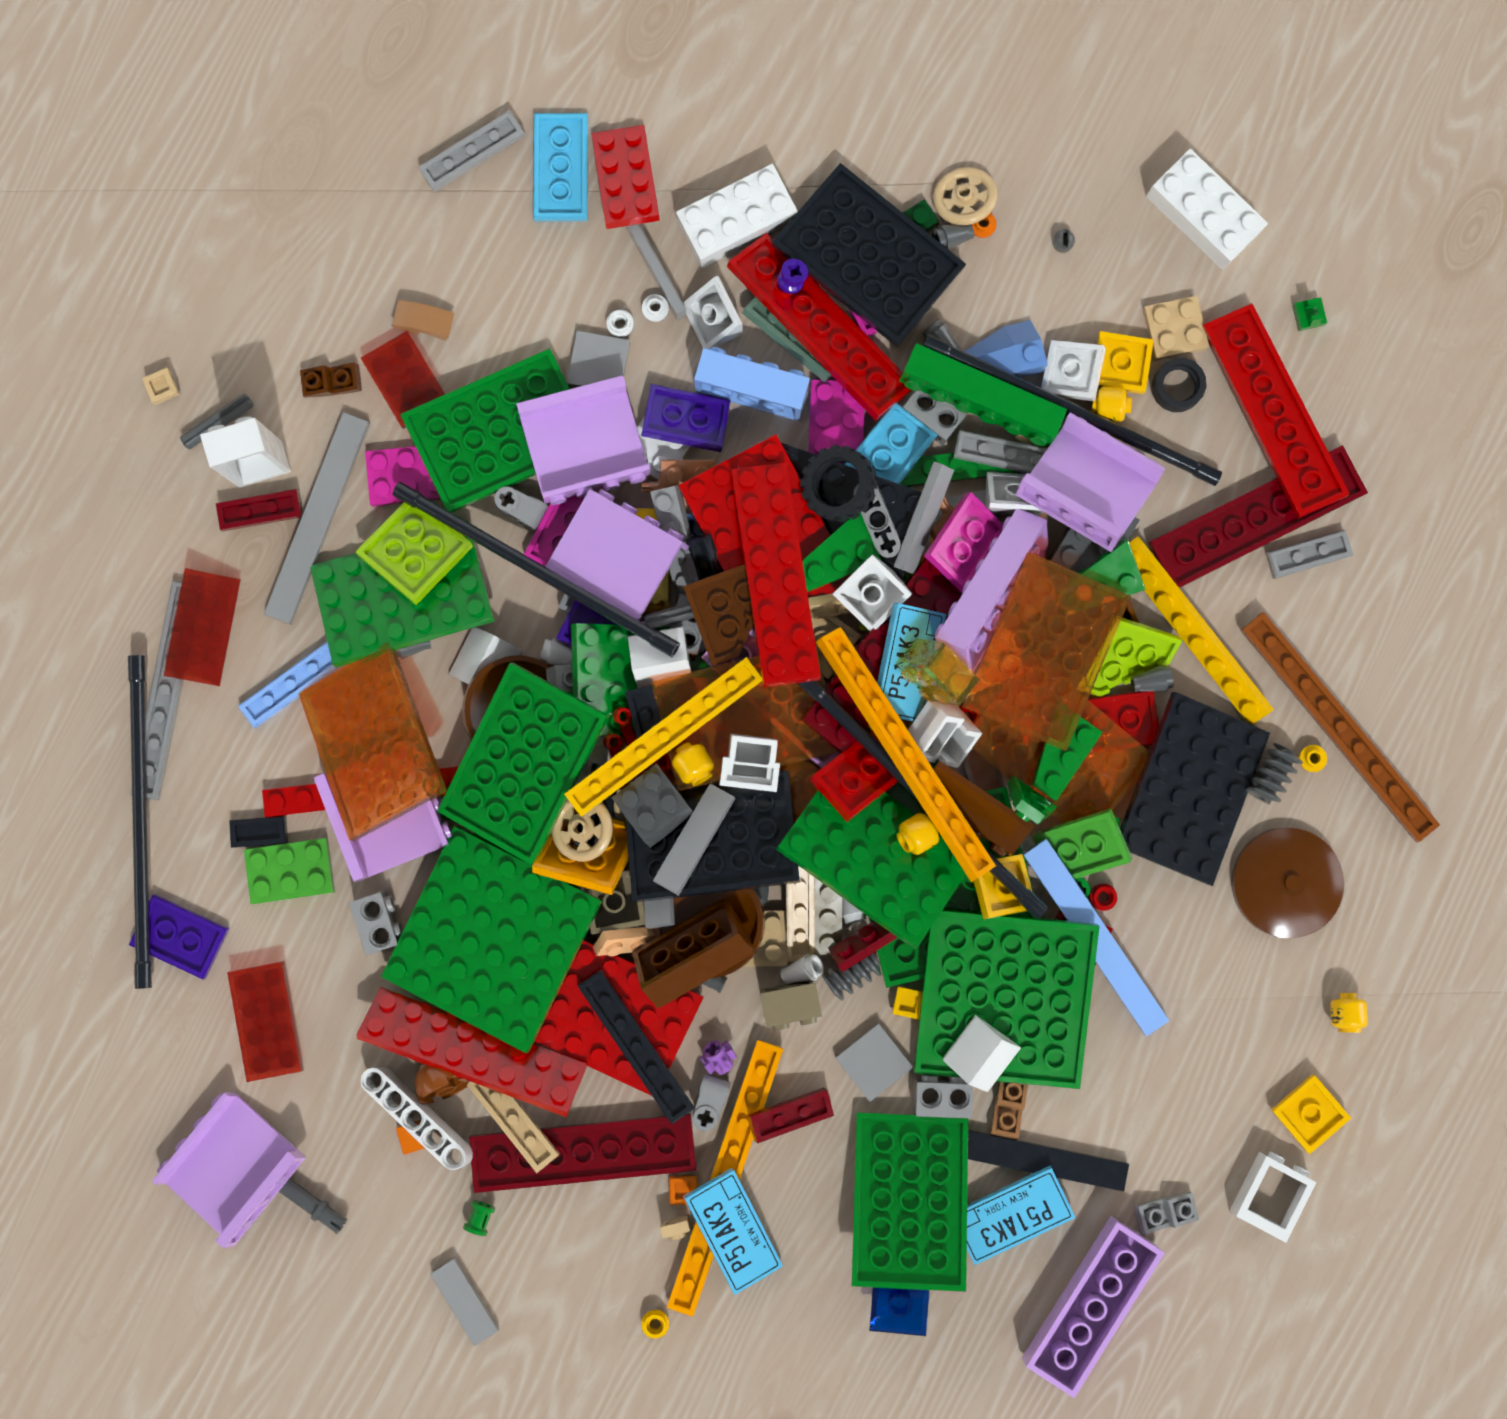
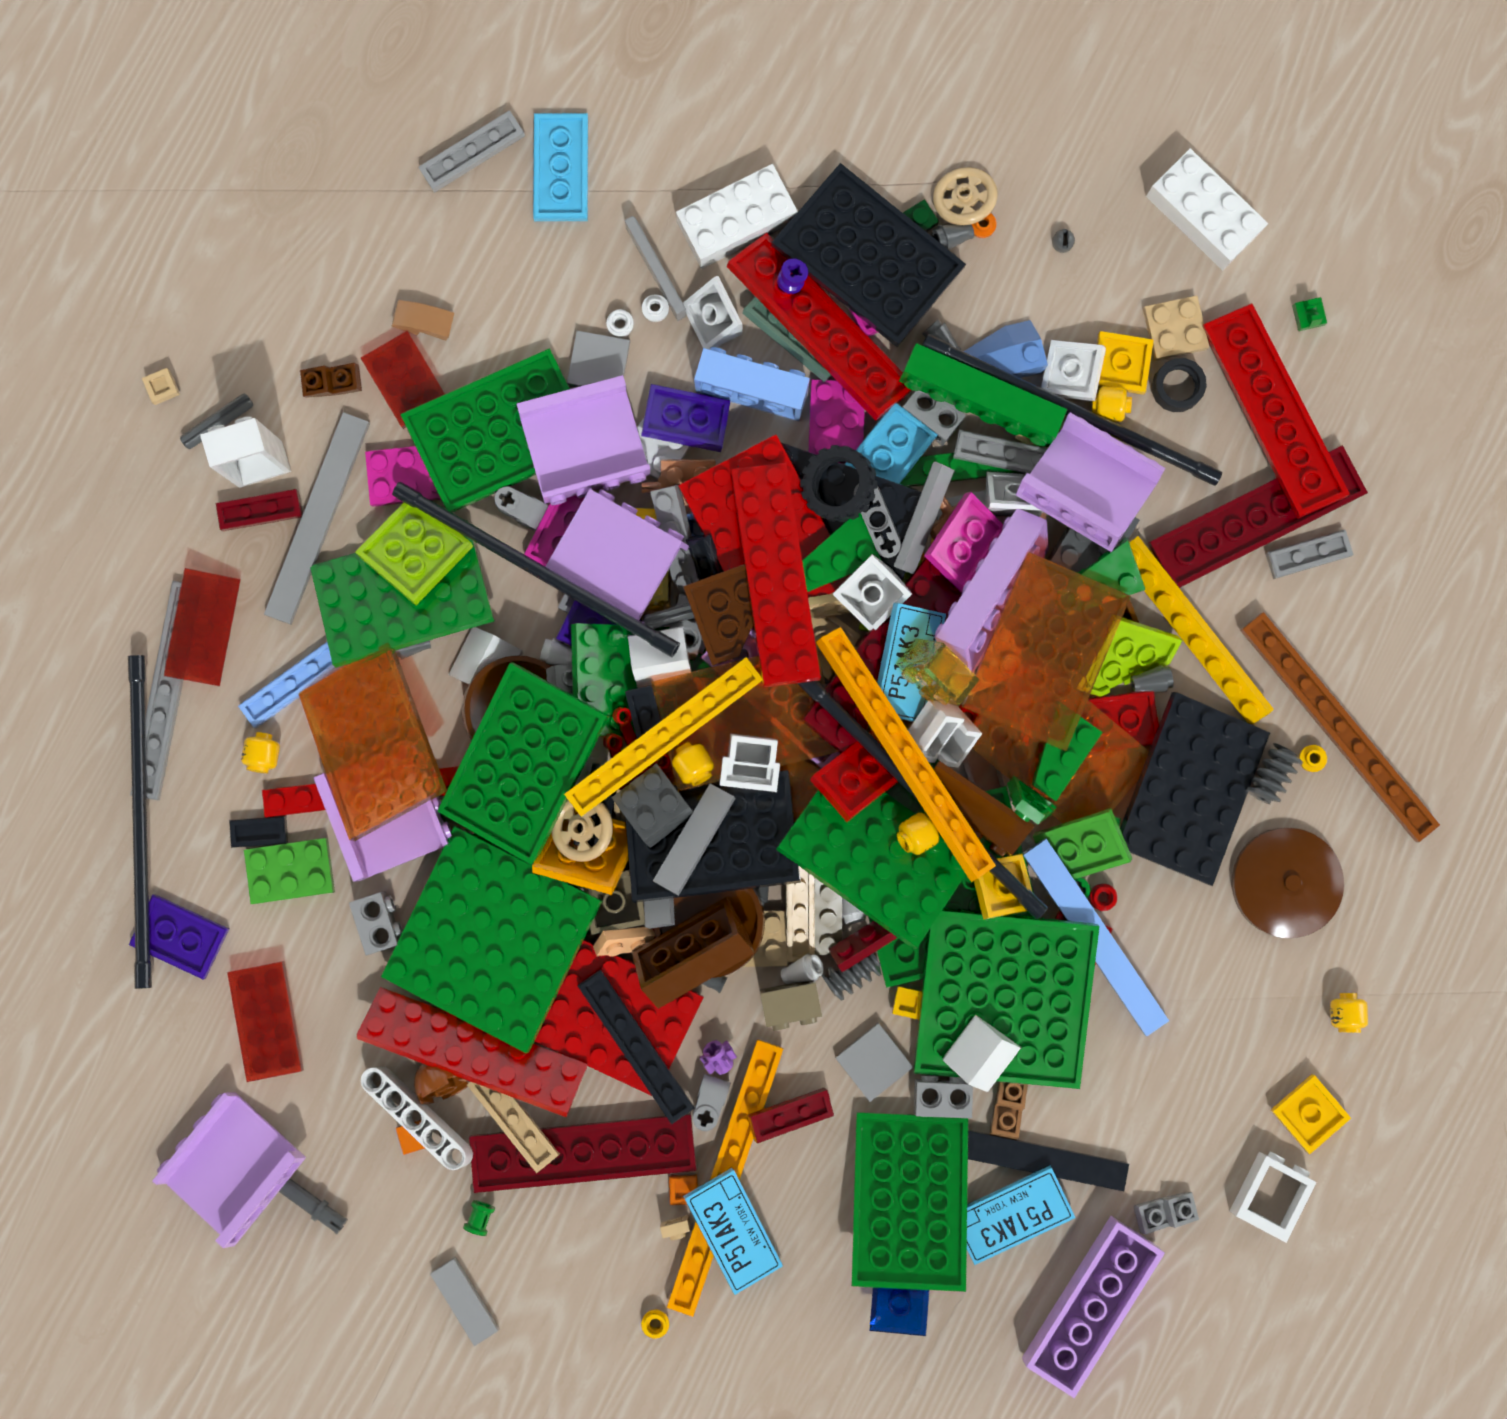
red plate [591,125,660,229] -> none
none -> yellow head [241,732,280,774]

